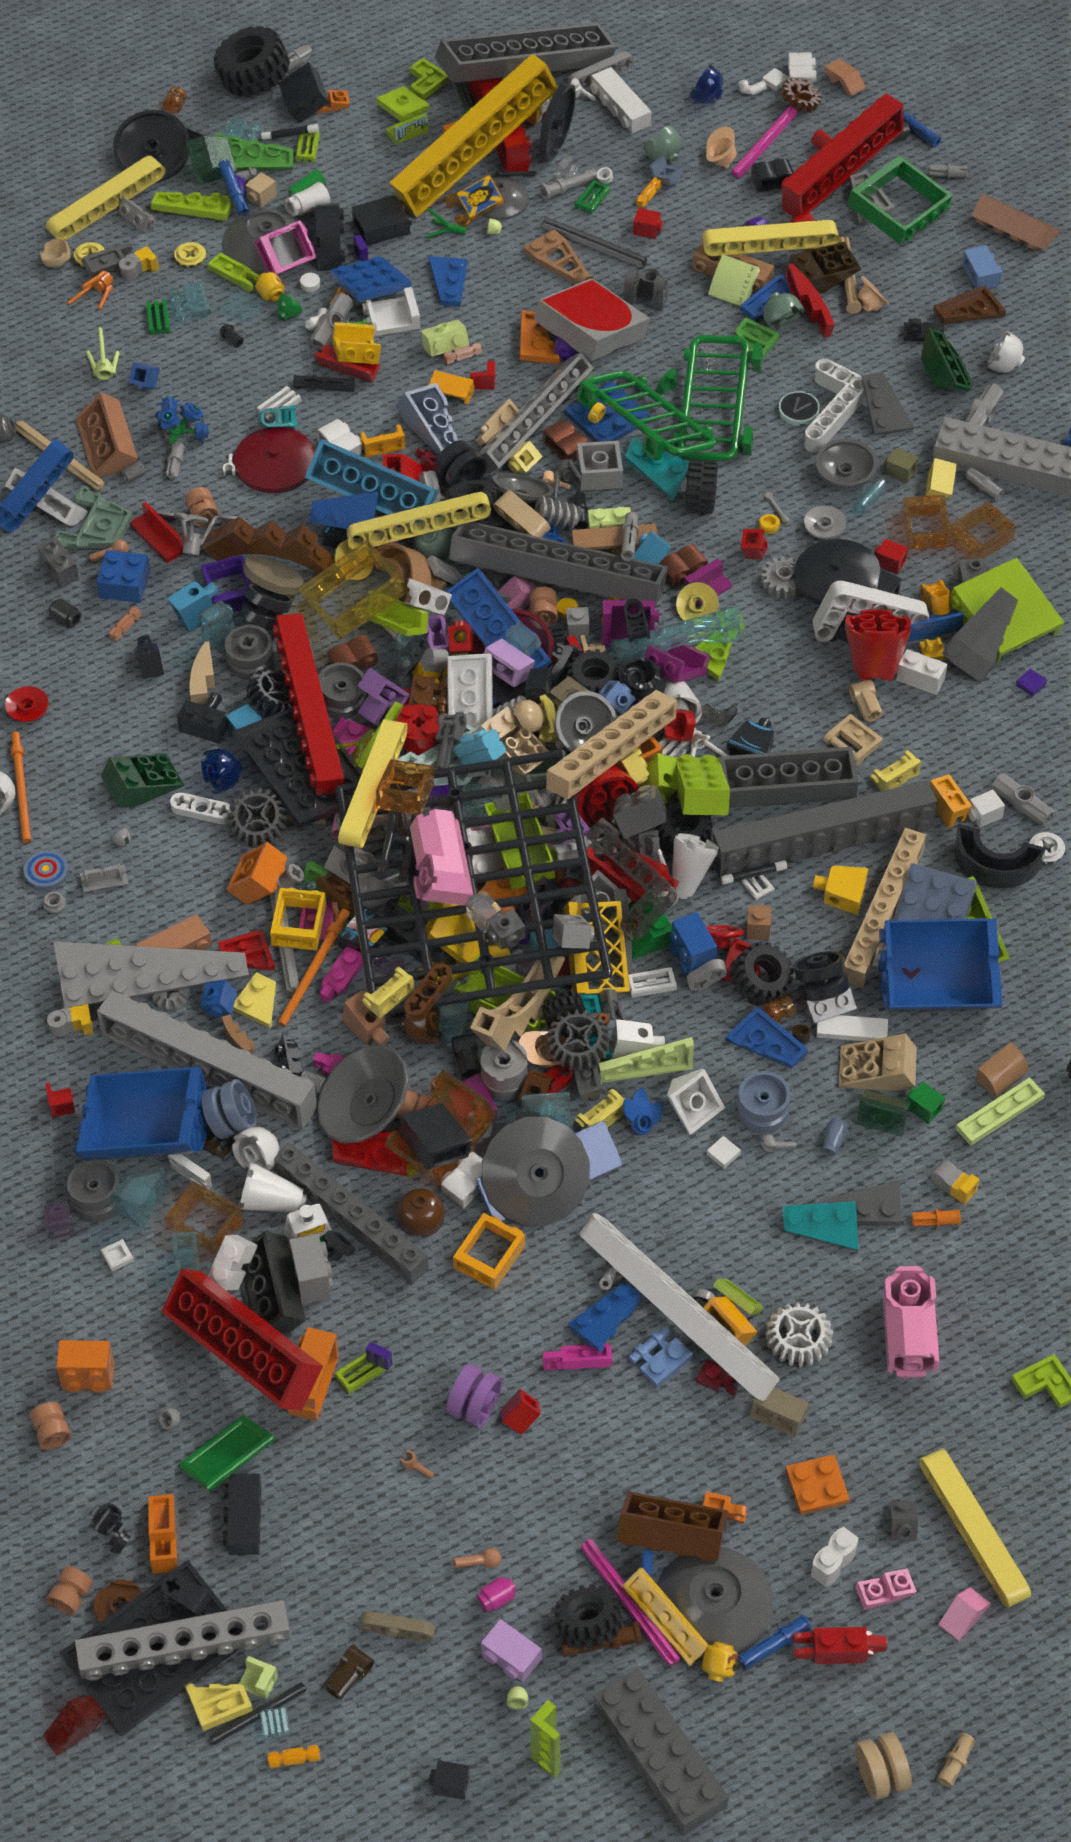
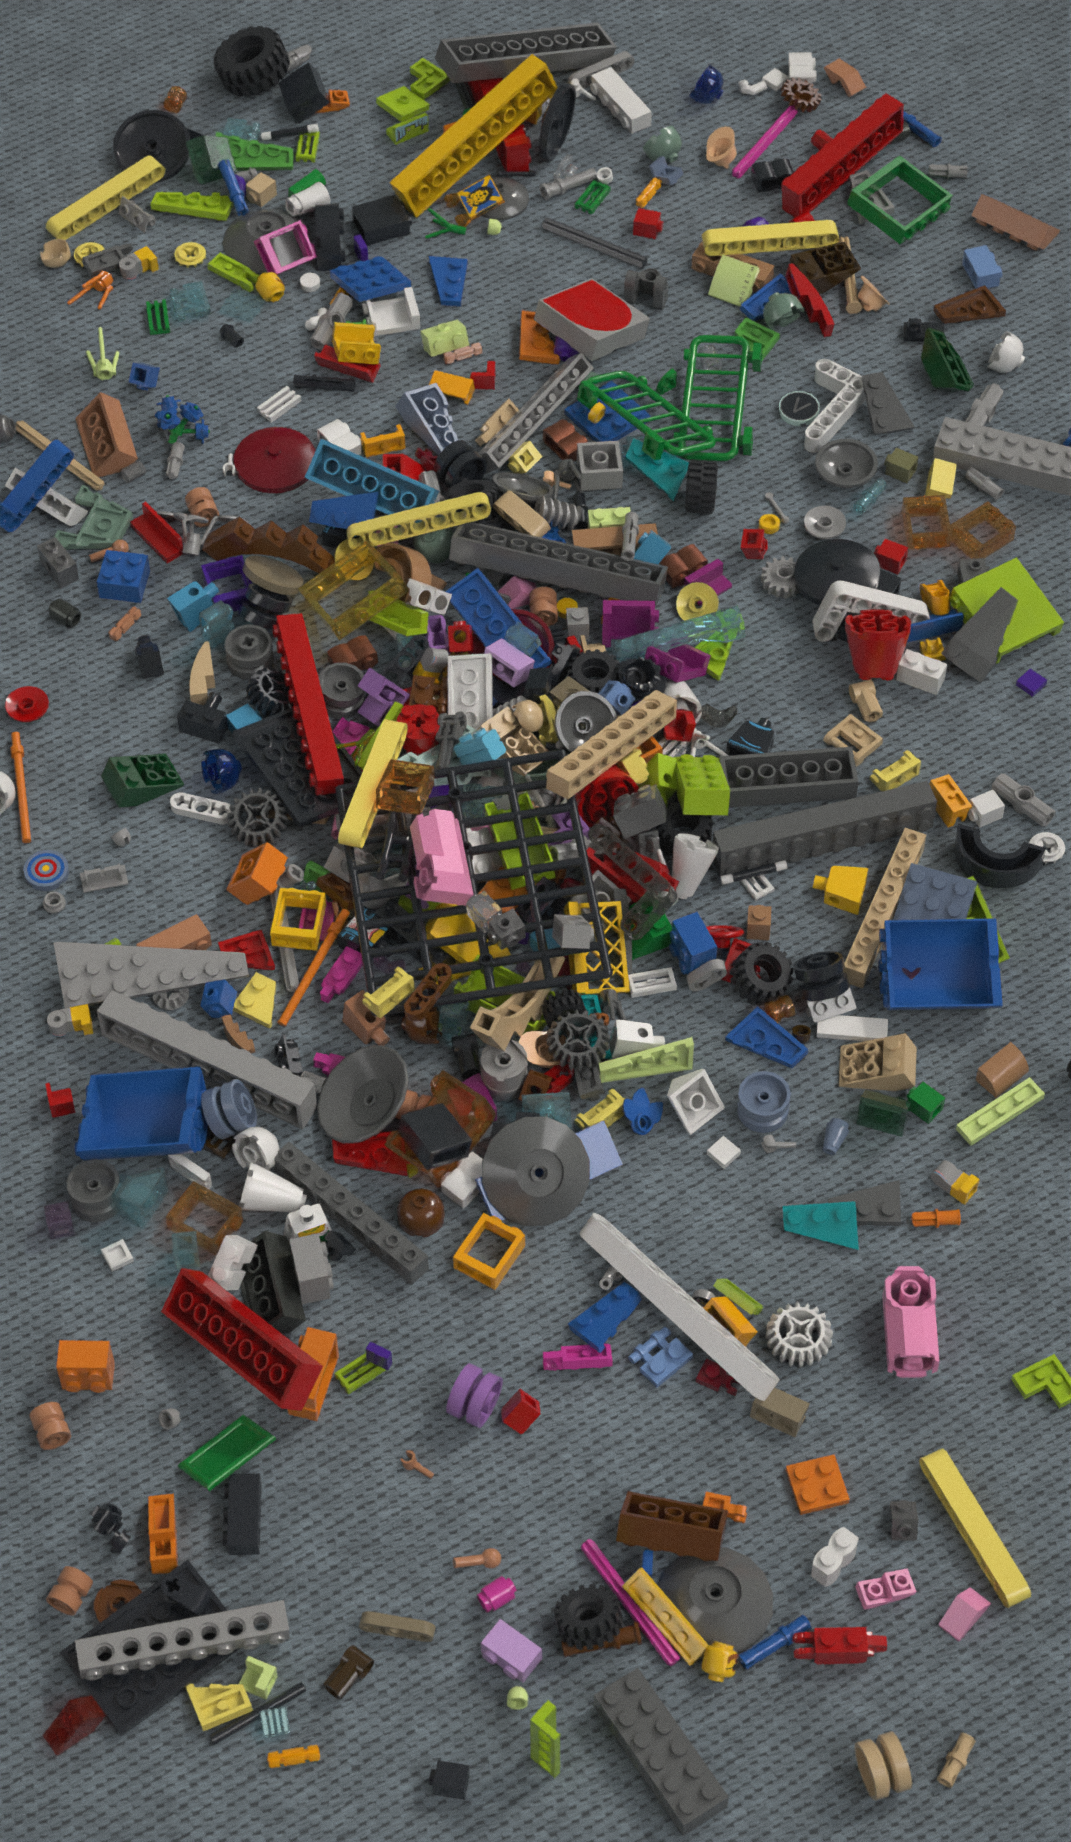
teal piece [258,405,298,427] -> none
green brick [276,294,303,321] -> none
light grey tile [426,555,463,585] -> none
medium nougat plate [523,229,594,284] -> none
black piece [624,598,651,643] -> none

